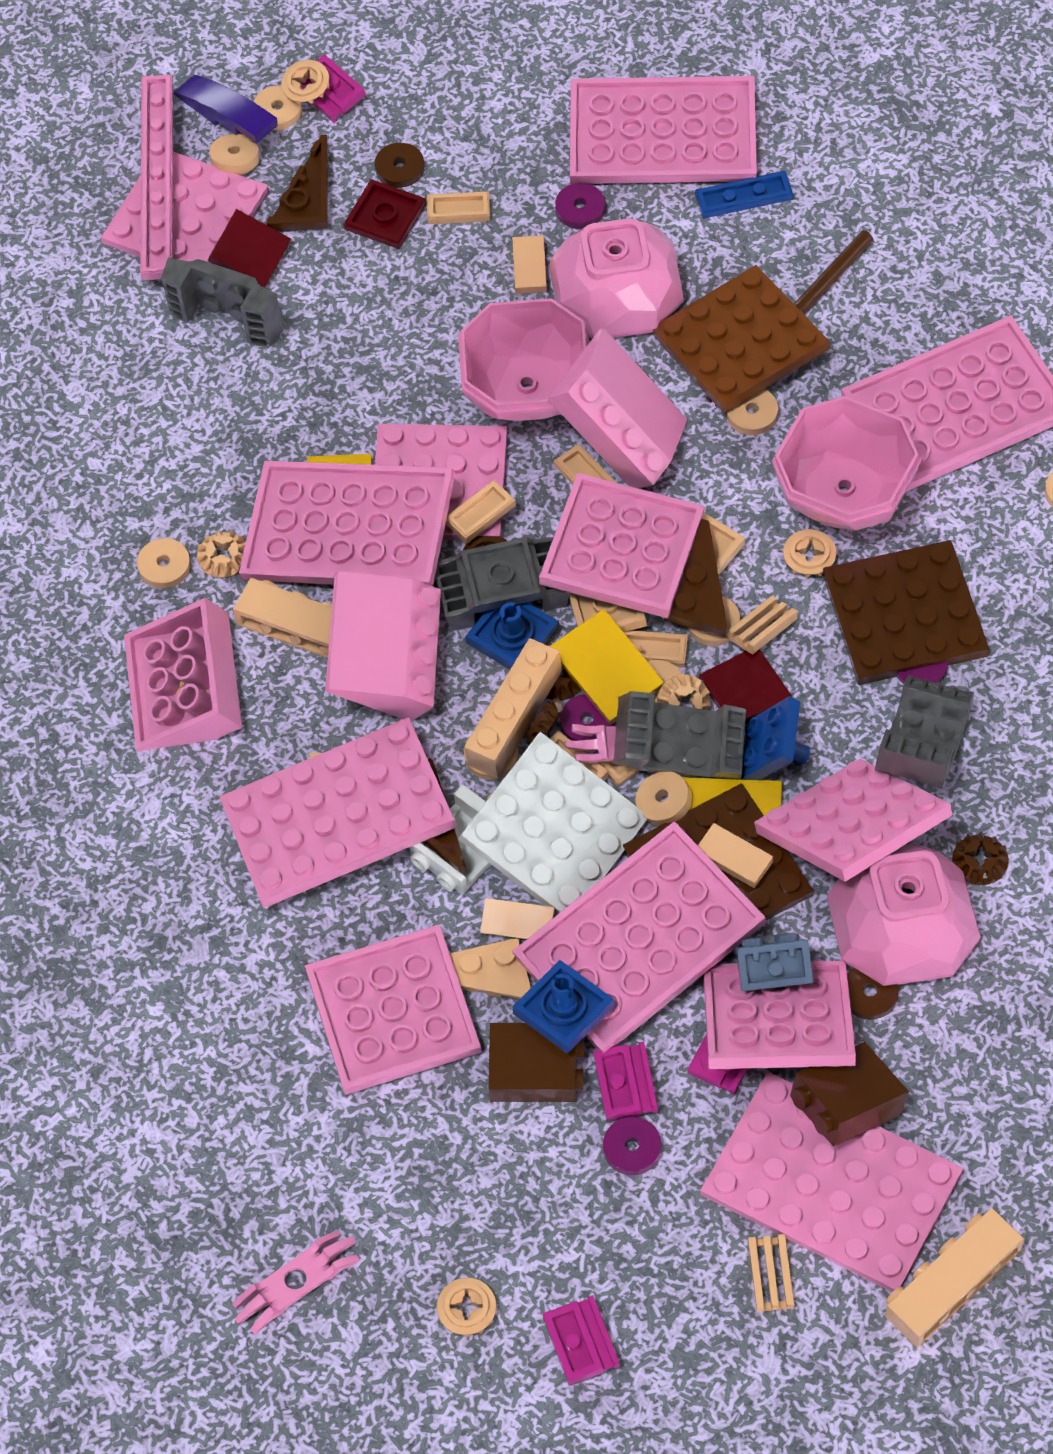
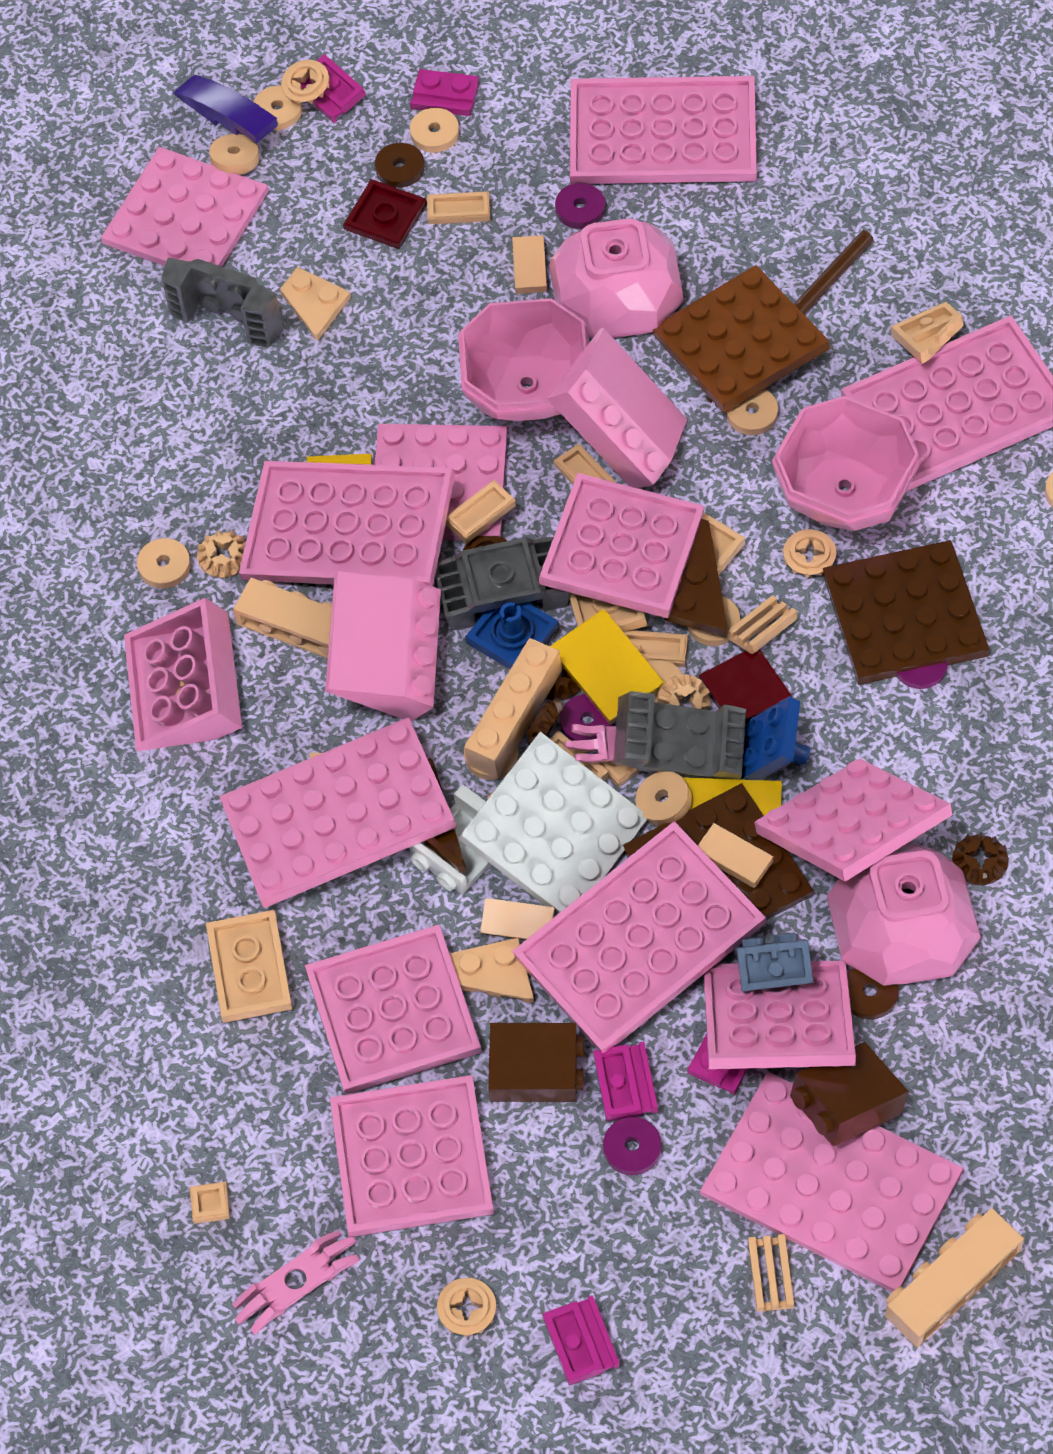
bright pink tile [140,74,173,280] -> none
dark red tile [208,209,291,288] -> none
reddish brown wing [267,134,328,231] -> none
blue plate [512,960,614,1054] -> none
blue tile [695,171,793,219] -> none
flat silver plate [874,675,974,789] -> none
none -> light nougat tile [190,1181,230,1224]
none -> light nougat plate [206,910,293,1023]
none -> light nougat wing [280,267,351,341]
none -> bright pink plate [330,1075,494,1237]
none -> dark pink plate [410,69,479,117]
none -> light nougat piece [410,108,459,153]
none -> light nougat wing [891,302,964,364]

